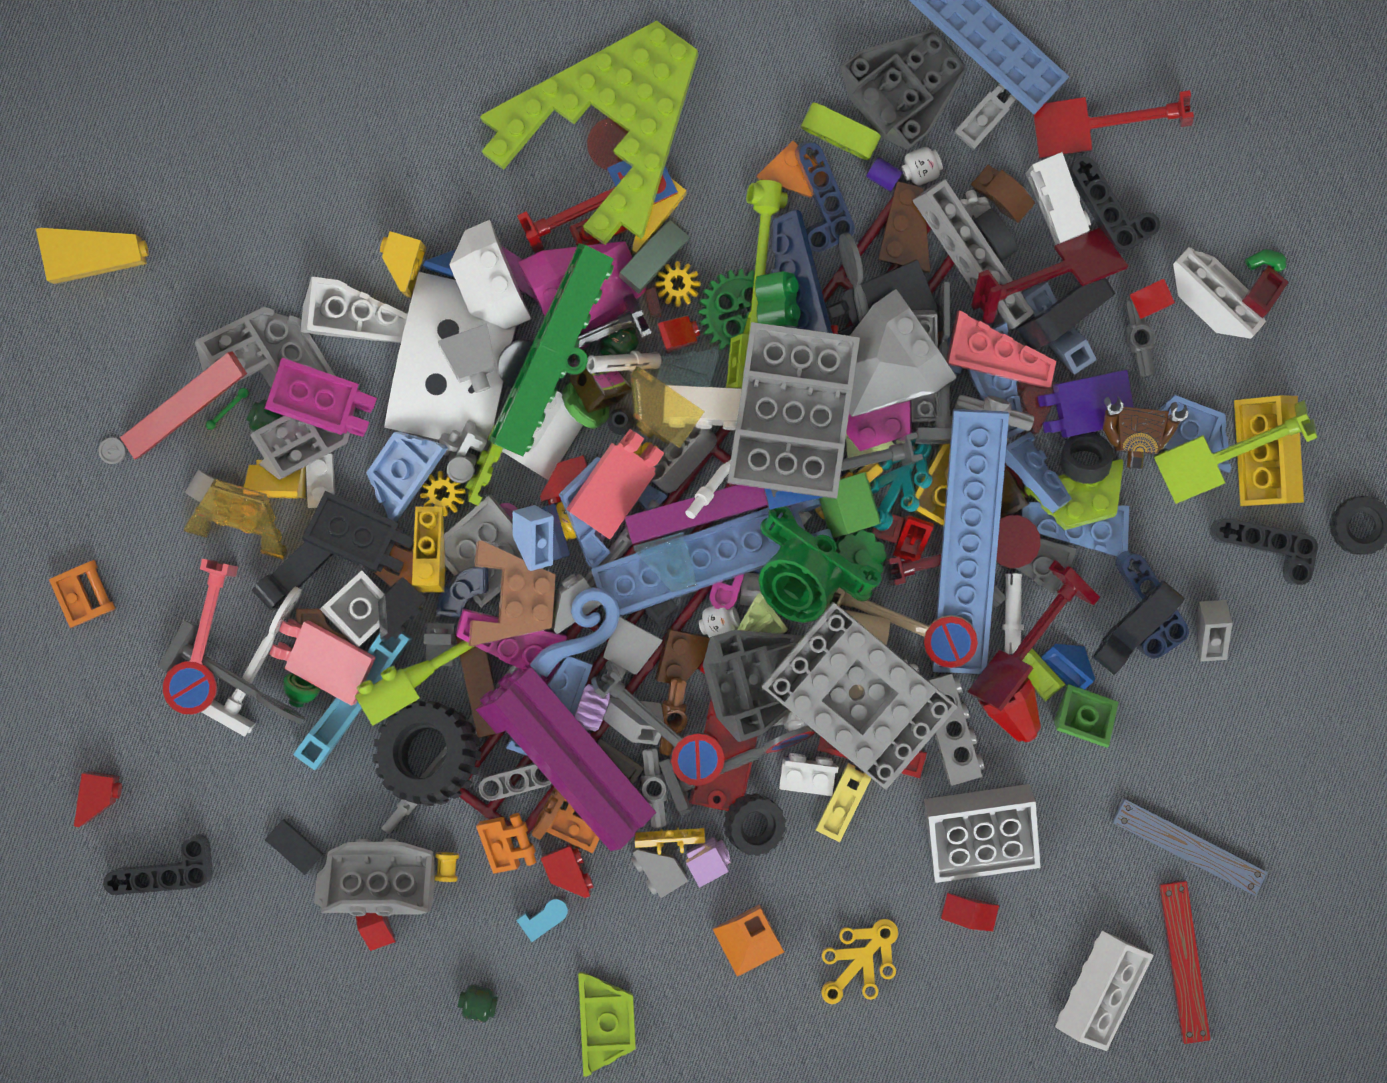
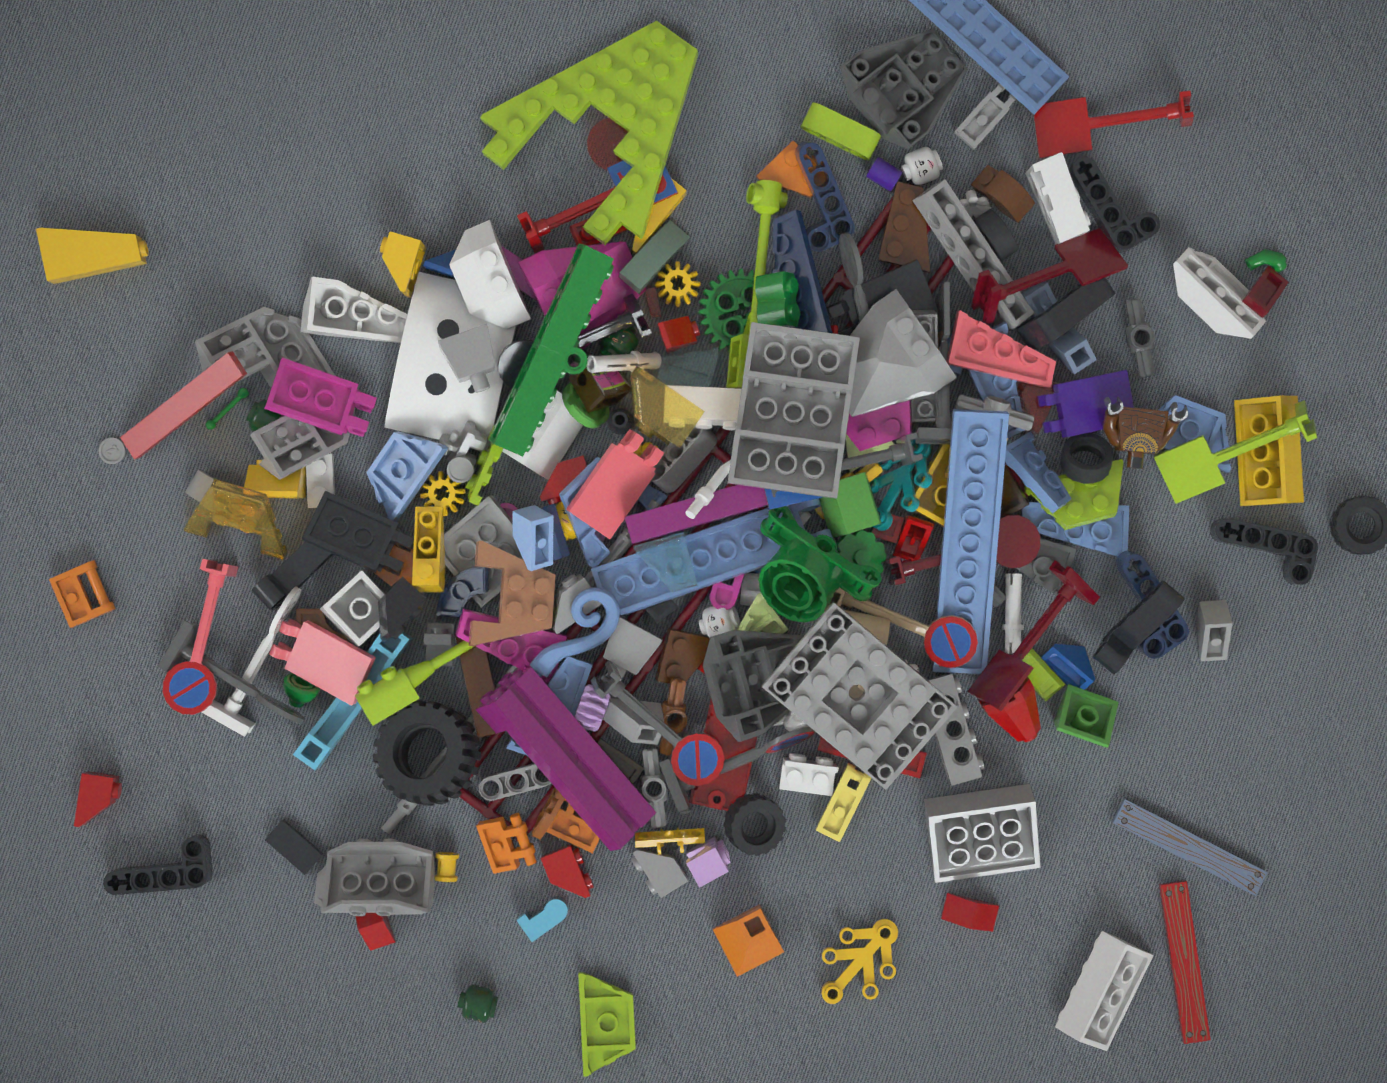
red slope [1130,279,1175,319] -> none

